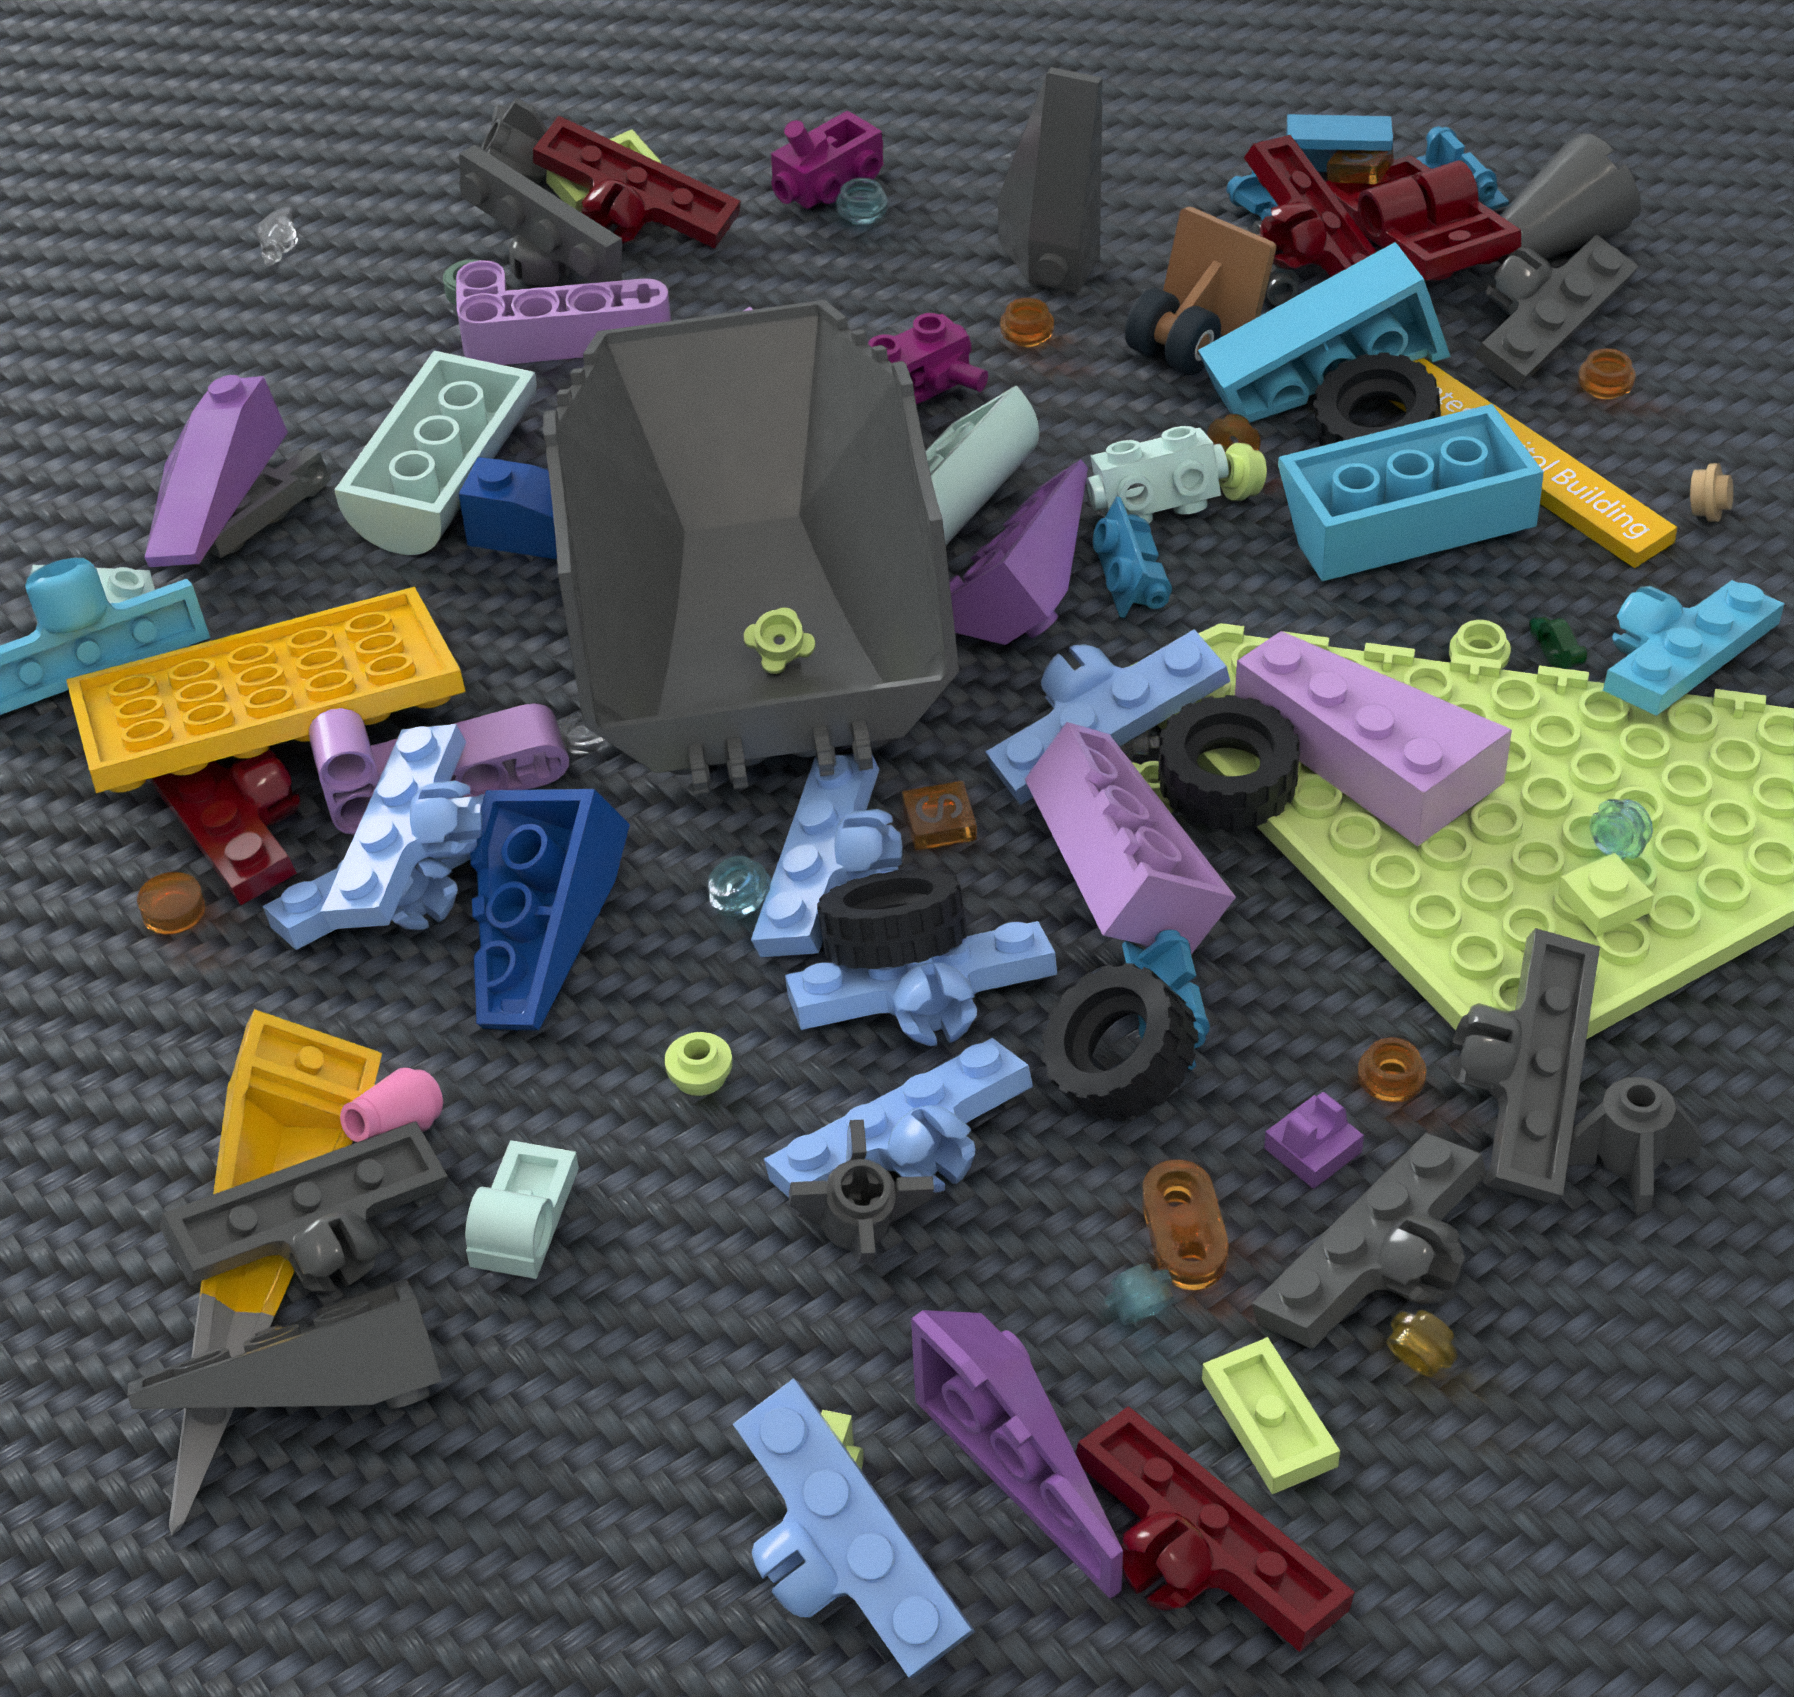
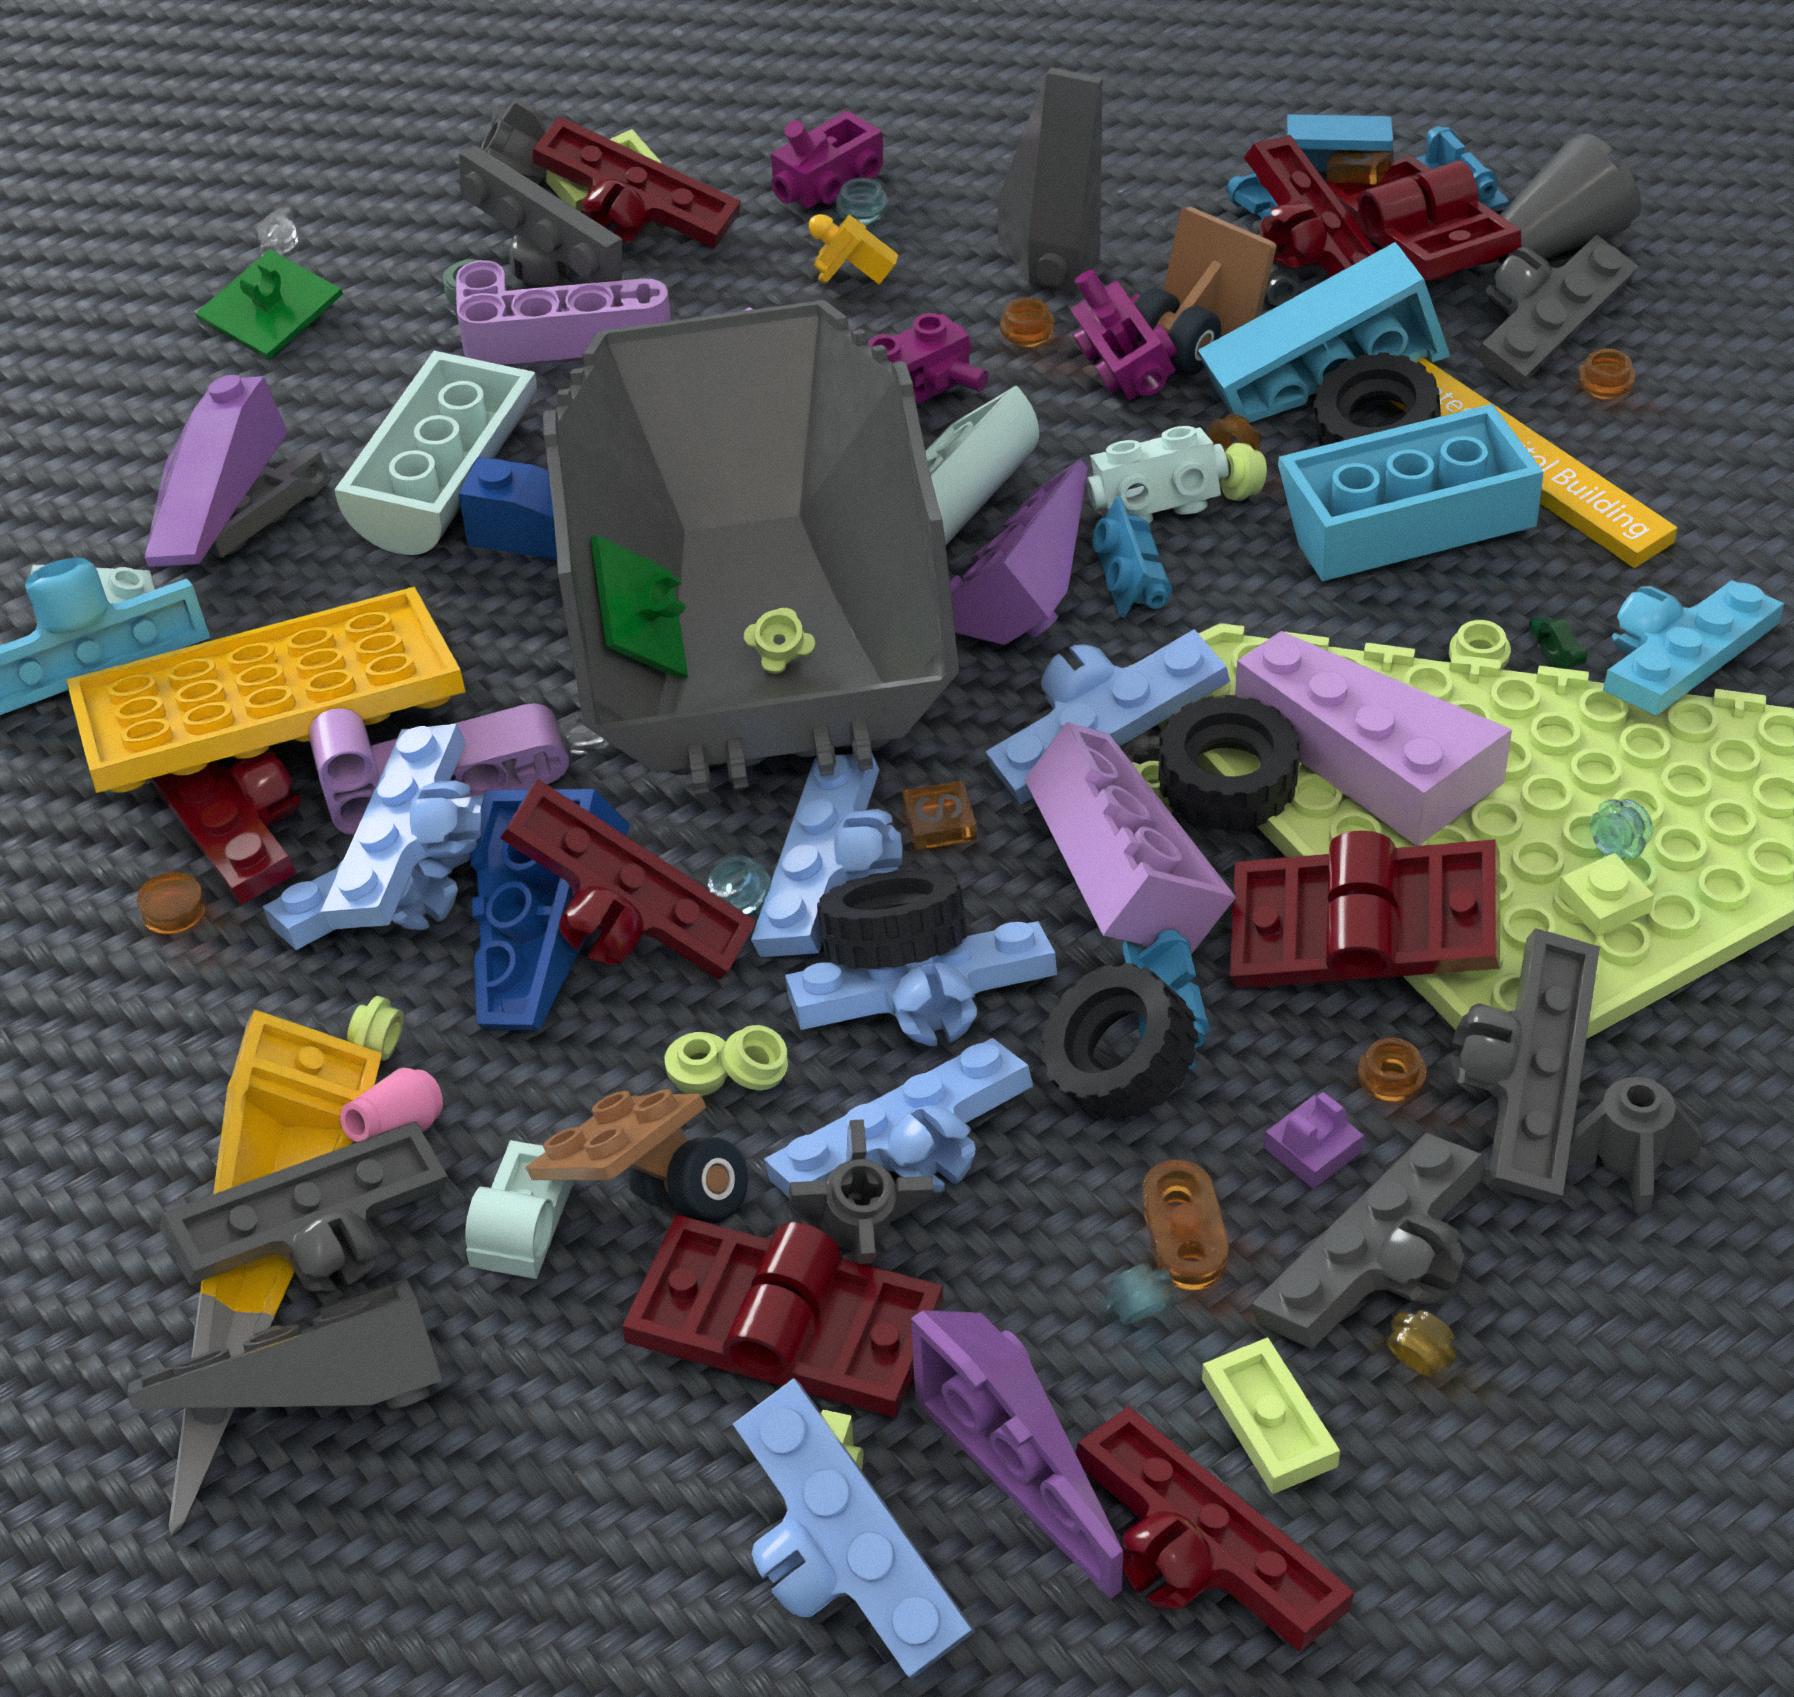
tan plate [1690,463,1733,522] -> none
none -> green piece [195,249,343,360]
none -> yellowish green plate [347,996,404,1061]
none -> dark red plate [500,779,756,980]
none -> medium nougat plate [526,1089,748,1221]
none -> green piece [590,535,689,679]
none -> dark red plate [622,1215,943,1418]
none -> yellowish green plate [721,1025,788,1090]
none -> yellow piece [808,214,898,285]
none -> magenta brick [1070,270,1177,400]
none -> dark red plate [1230,830,1500,989]

